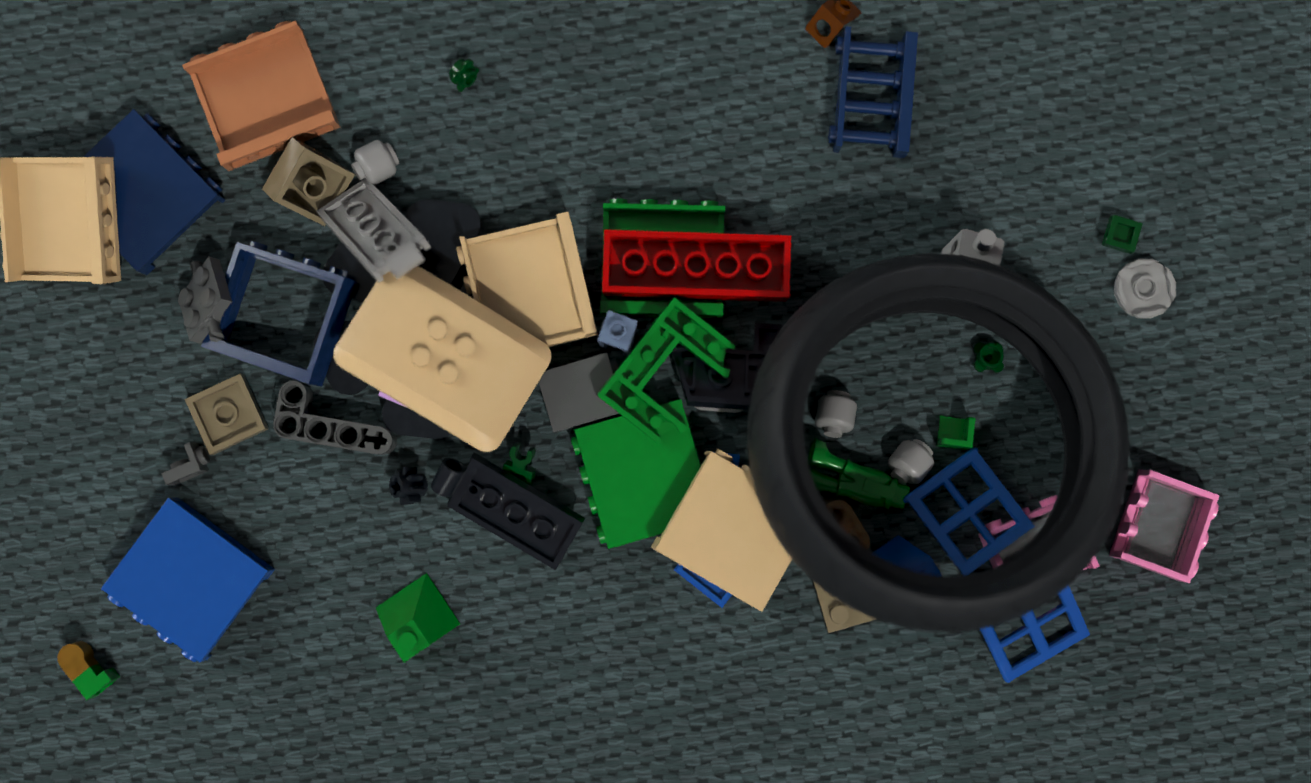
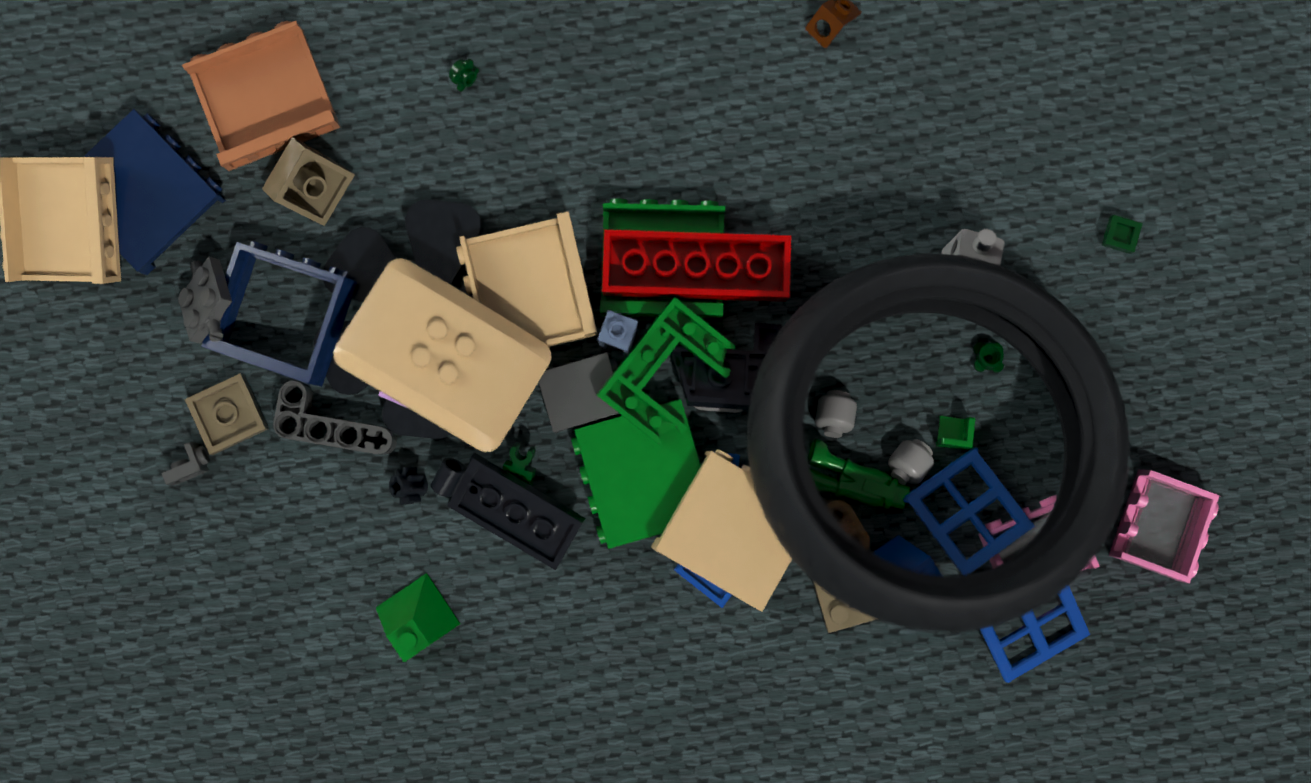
leg [57,641,120,700] -> none
blue panel [101,497,275,662] -> none
light grey hinge [316,179,430,283] -> none
light grey head [351,140,399,185] -> none
dark blue fence [828,26,918,158] -> none
light grey tile [1114,258,1176,319] -> none

